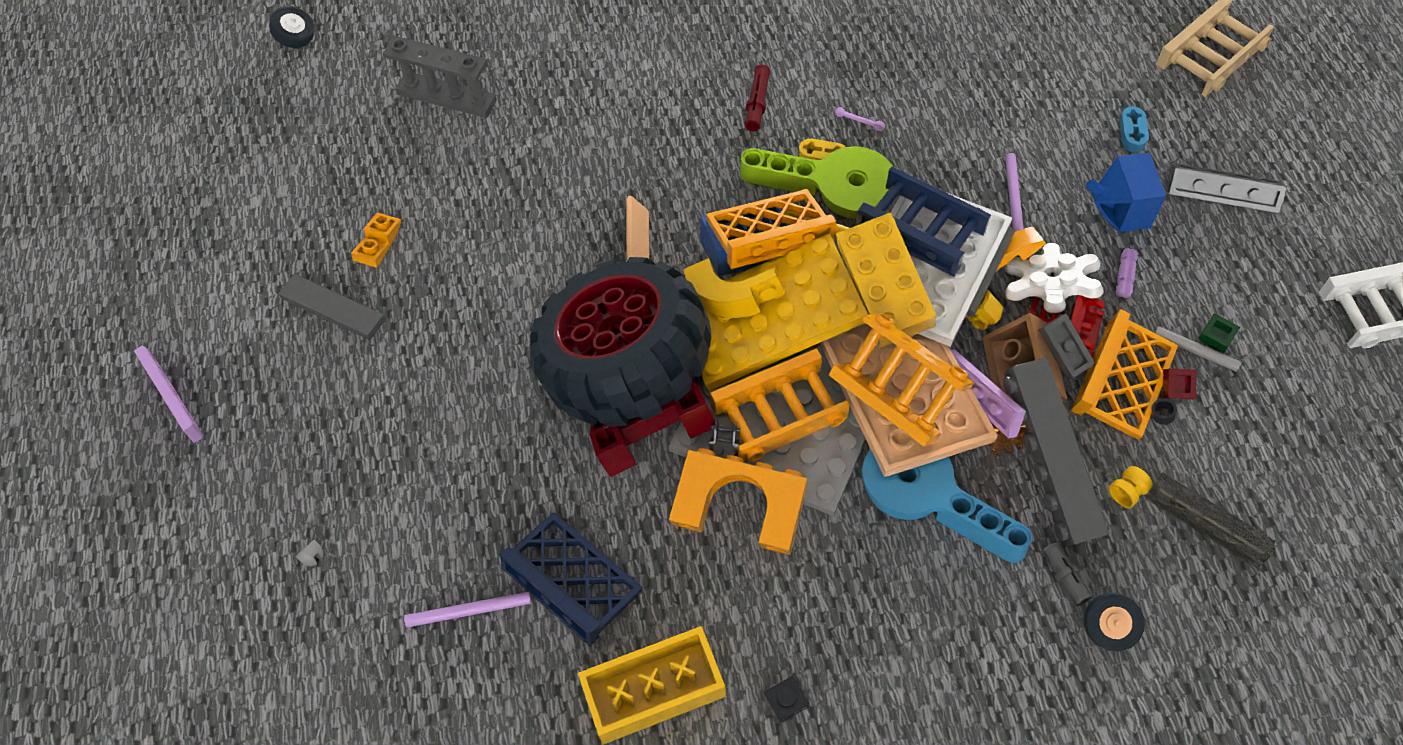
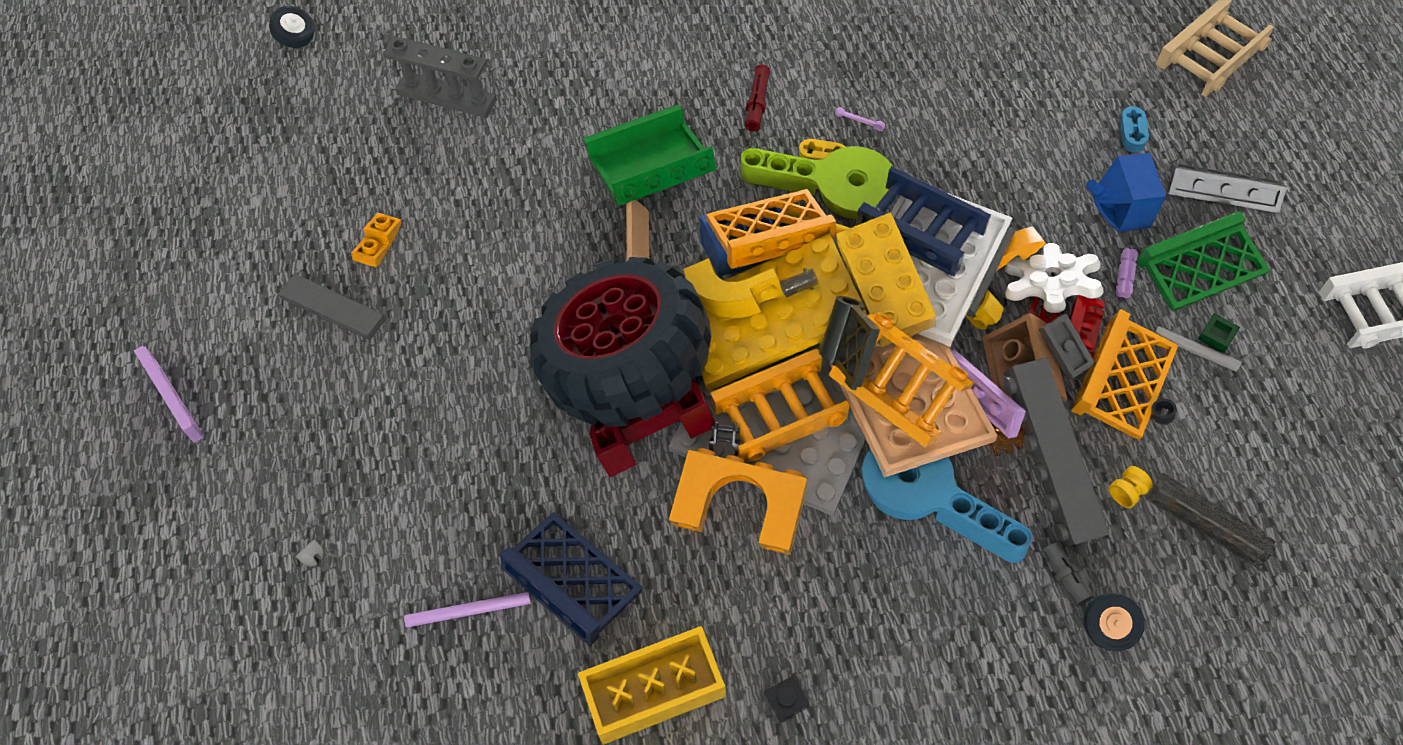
lavender bar [1005,153,1024,231] -> none
dark red plate [1163,368,1197,400] -> none
none -> green panel [583,104,717,206]
none -> clear smoke pin [780,268,819,298]
none -> pearl dark grey piece [819,296,880,390]
none -> green fence [1136,211,1270,312]

